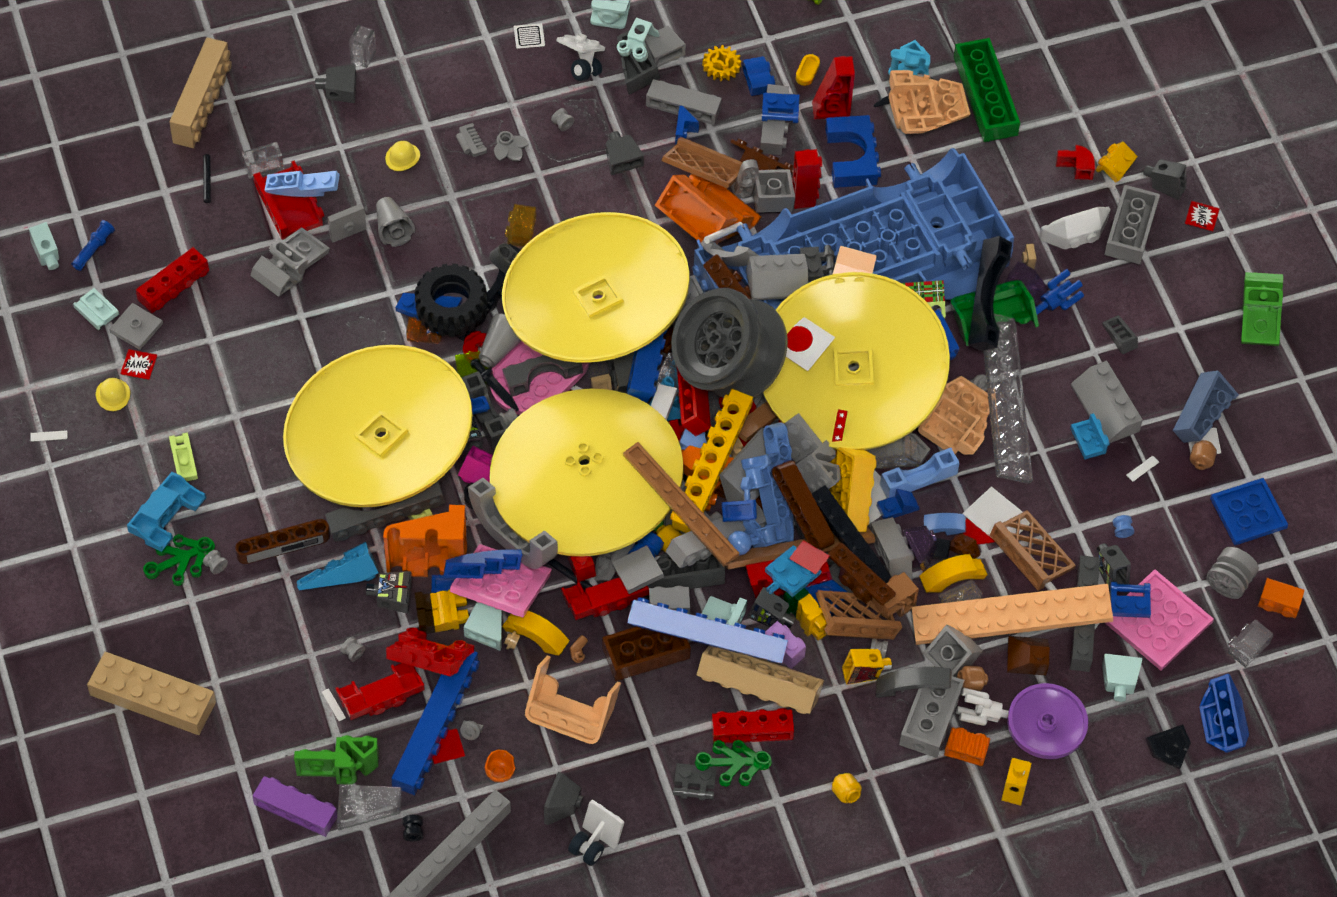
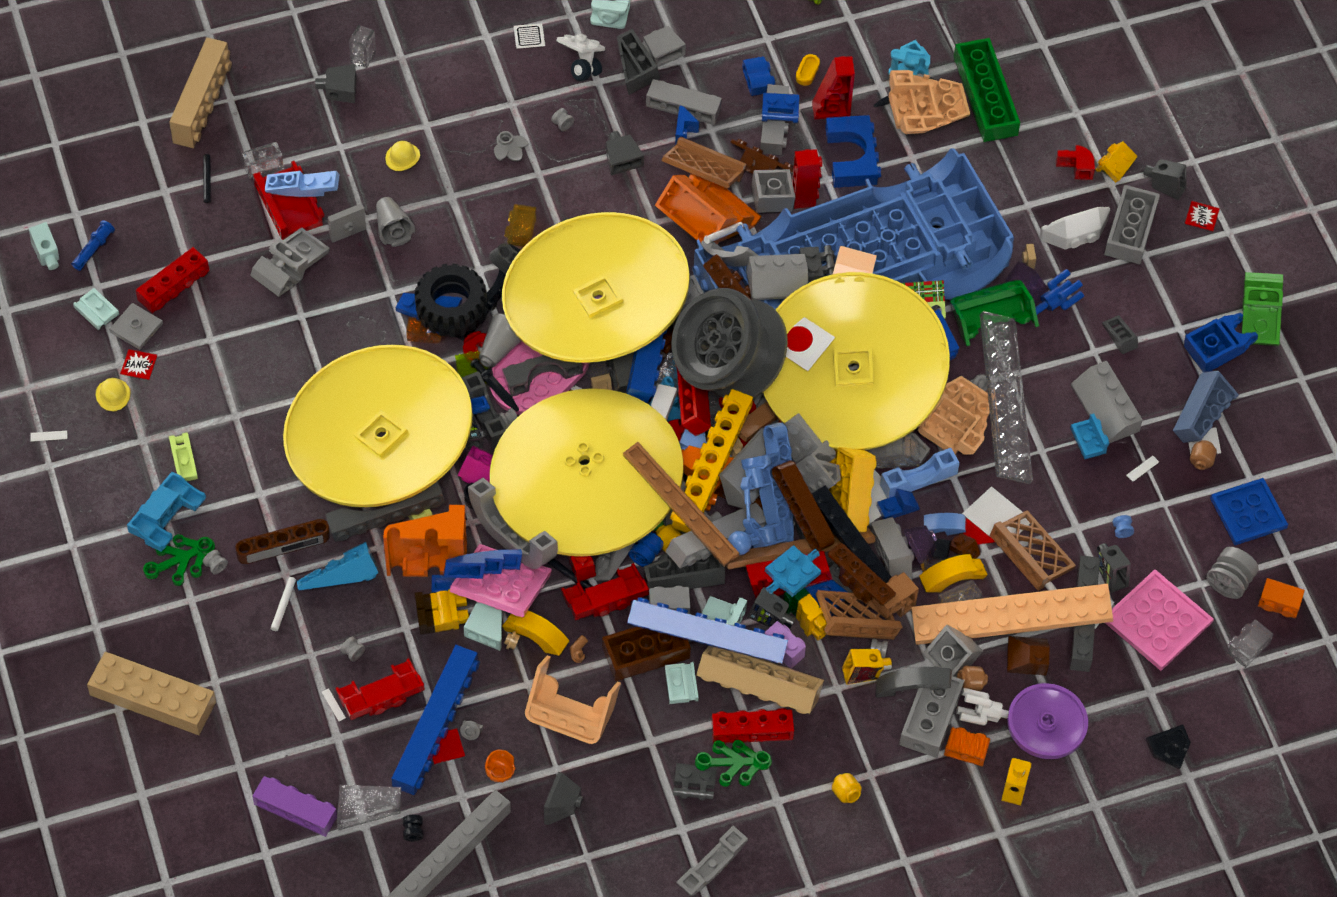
bright green piece [294,735,379,784] -> none
torso [366,571,412,613] -> none
red bracket [386,627,474,676] -> none
light grey piece [456,123,487,157] -> none
white plate [568,800,624,866] -> none
light grey tile [612,545,664,594] -> none
light aqua piece [617,18,660,62] -> none
yellow gear [702,45,741,81] -> none
blue tile [722,500,757,522] -> none
light grey beam [734,159,759,198] -> none
sticker [789,540,830,574] -> none
red sticker [832,409,848,442] -> none
black arch [968,236,1012,351] -> none
light aqua torso [1102,654,1142,702] -> none
blue plate [1110,582,1151,618] -> none
blue wedge [1199,674,1249,753] -> none
none -> white bar [271,577,296,631]
none -> light aqua plate [665,662,698,704]
none -> light grey slope [677,826,748,897]
none -> blue brick [1184,313,1258,372]

